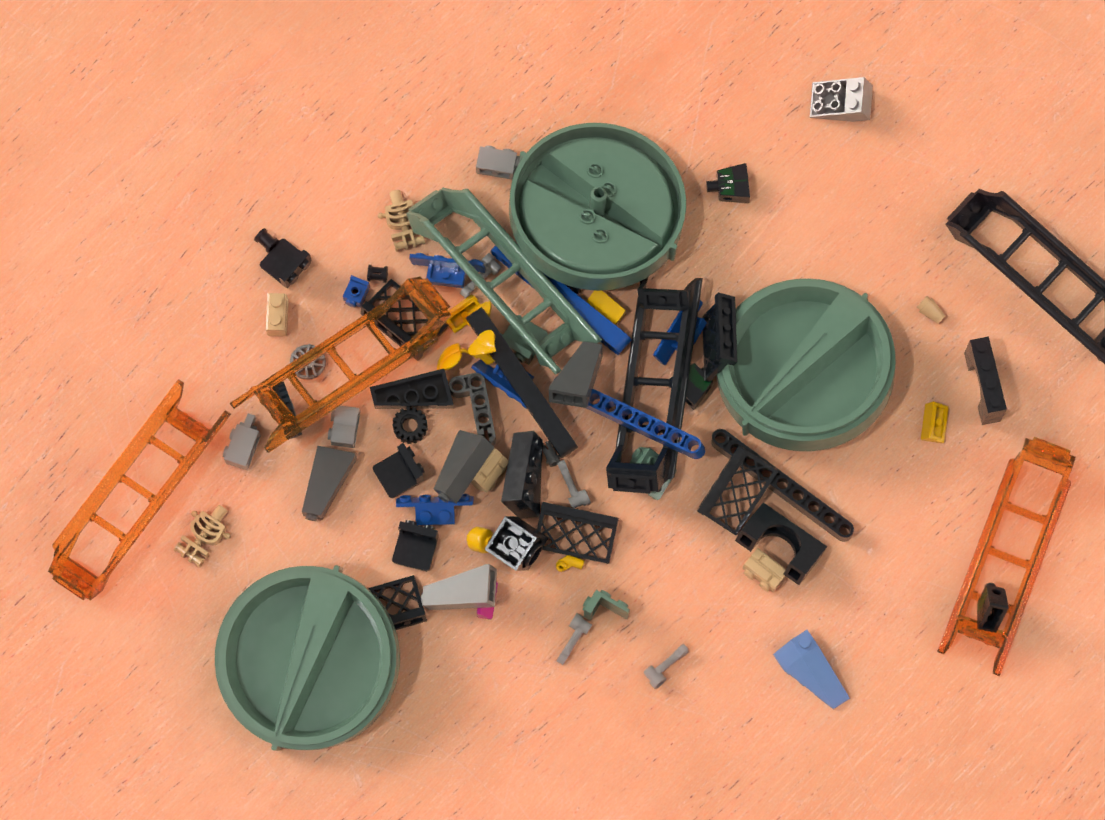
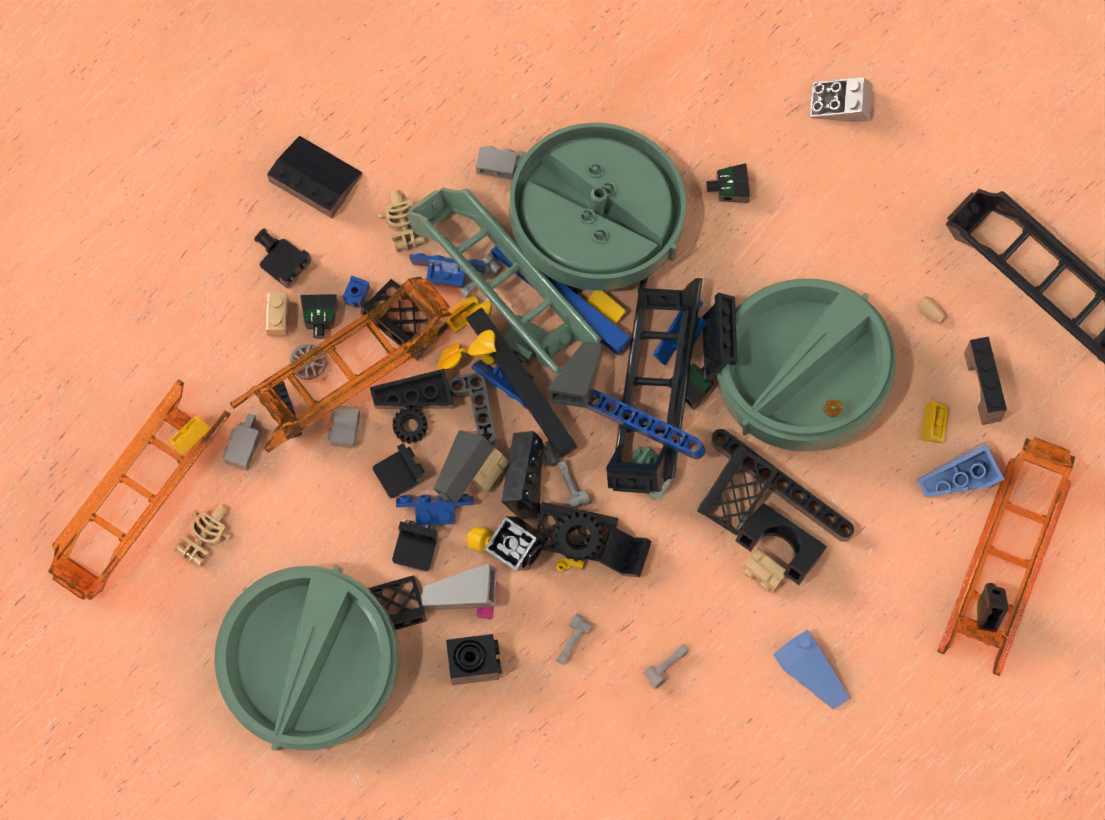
dark grey slope [302,446,357,521] -> none
black bush [367,265,388,283] -> none
sand green bracket [582,590,630,620] -> none
none -> yellow slope [169,415,210,455]
none -> black slope [267,136,362,218]
none -> black torso [300,294,338,339]
none -> black brick [446,634,502,685]
none -> black tyre [554,510,604,561]
none -> black bracket [599,527,652,578]
none -> clear orange plate [823,399,843,417]
none -> medium blue wedge [917,441,1004,497]

